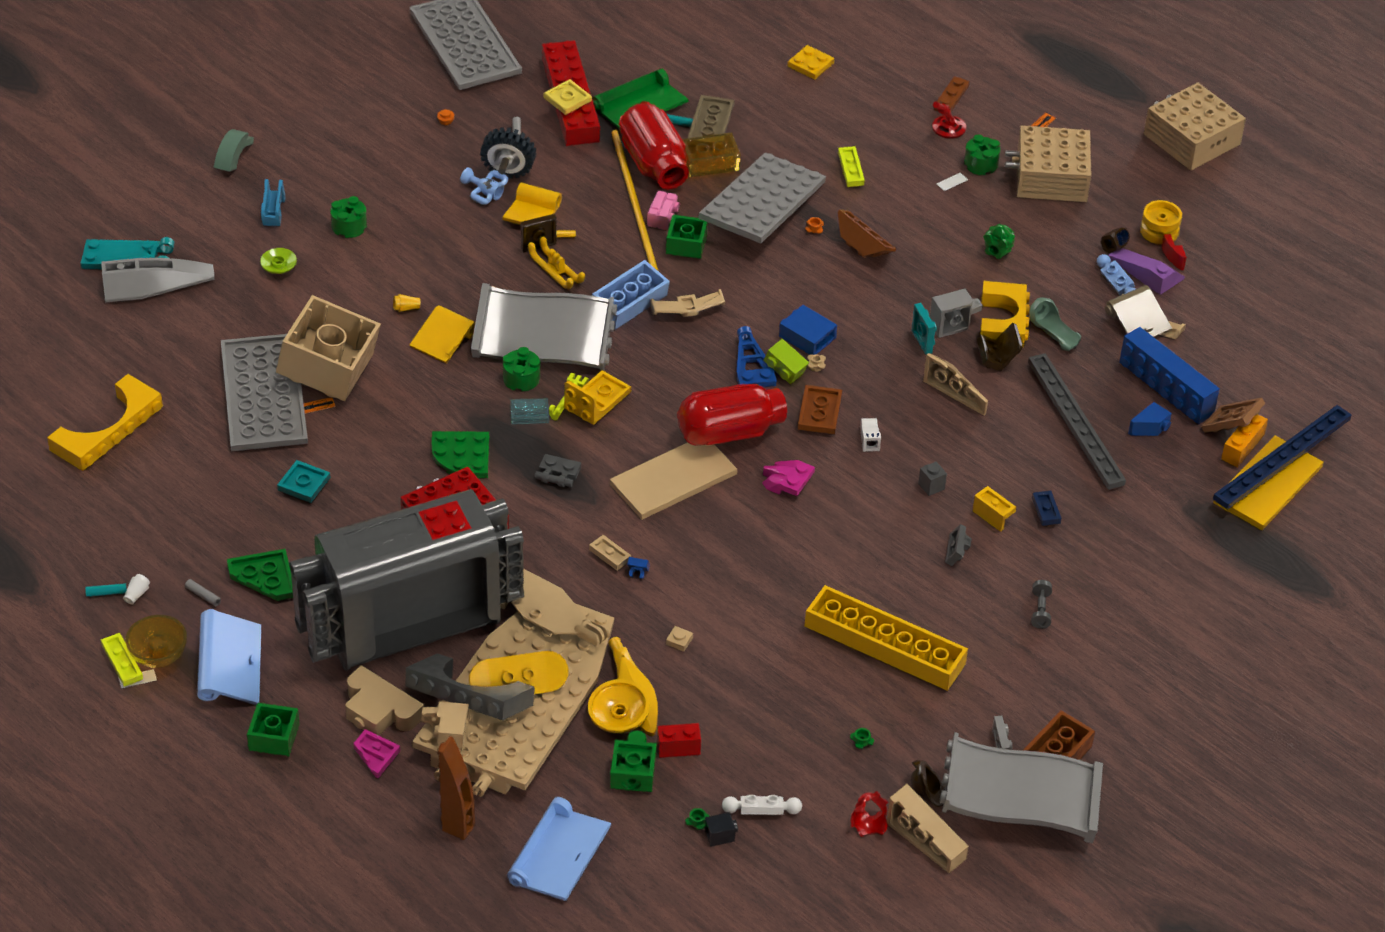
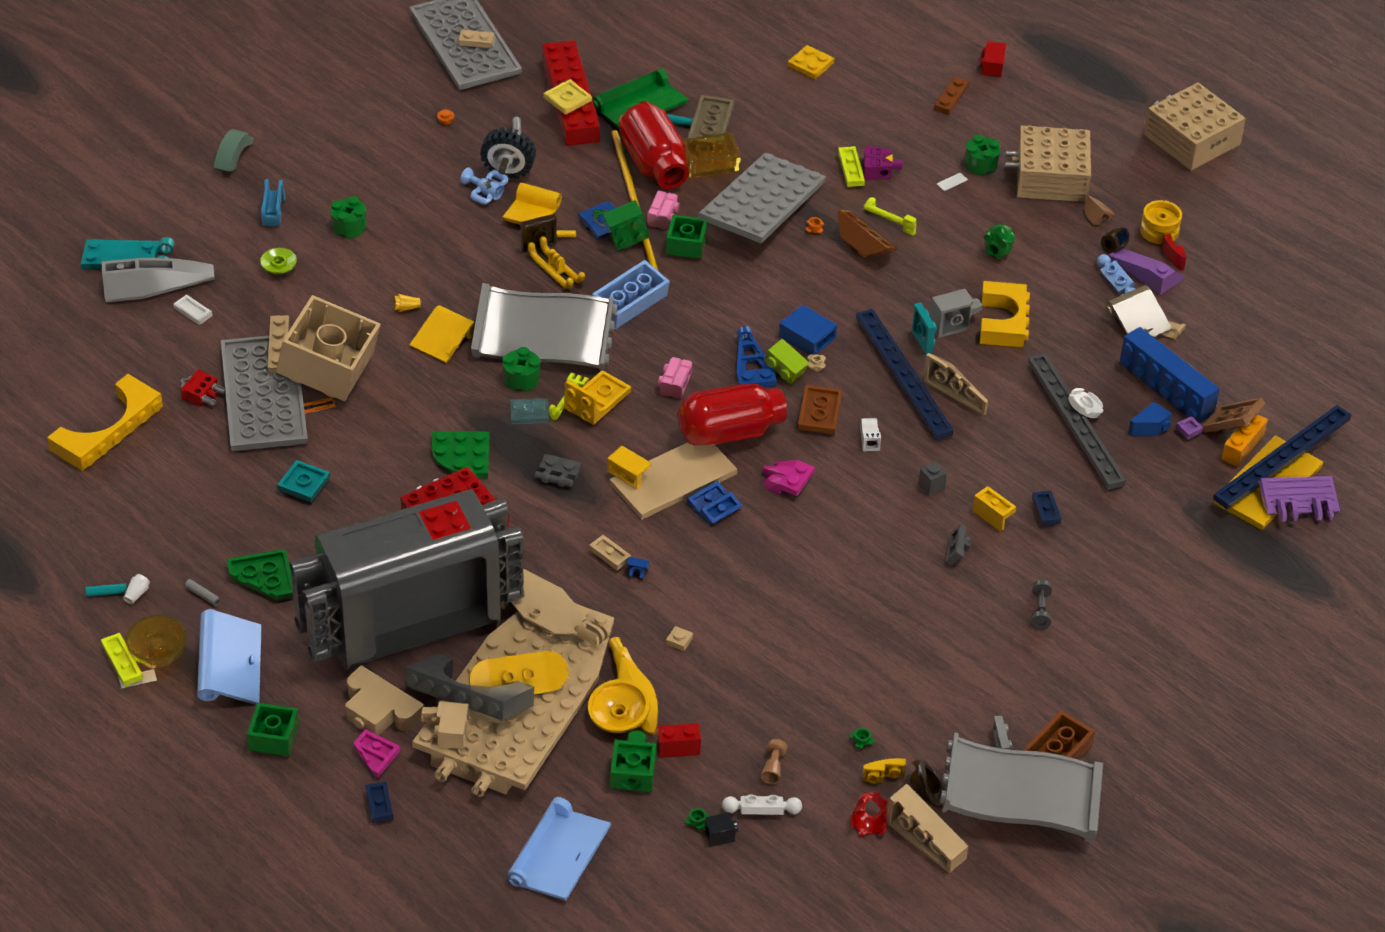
dark orange wedge [437,736,475,840] -> none
tan plate [650,289,725,317] -> none
yellow brick [805,585,968,691] -> none
red dish [932,101,966,139] -> none
dark brown bracket [977,323,1023,372] -> none
sand green hair [1029,297,1081,351] -> none
orange sticker [1031,113,1056,127] -> none
none -> white tile [173,295,212,325]
none -> red piece [180,369,226,407]
none -> tan plate [268,315,289,373]
none -> dark blue plate [365,782,393,823]
none -> tan plate [459,30,495,48]
none -> blue slope [578,201,615,240]
none -> green brick [603,200,650,251]
none -> yellow panel [607,446,651,489]
none -> bright pink brick [658,357,692,399]
none -> blue slope [686,481,742,525]
none -> medium nougat piece [760,739,788,784]
none -> dark blue plate [856,309,954,440]
none -> yellow slope [862,759,906,783]
none -> magenta torso [864,146,903,180]
none -> neon yellow hinge [864,197,916,235]
none -> red brick [979,41,1007,77]
none -> white tile [1068,388,1104,418]
none -> medium nougat brick [1084,196,1115,225]
none -> medium lavender plate [1176,416,1203,440]
none -> medium lavender hinge [1258,476,1340,522]

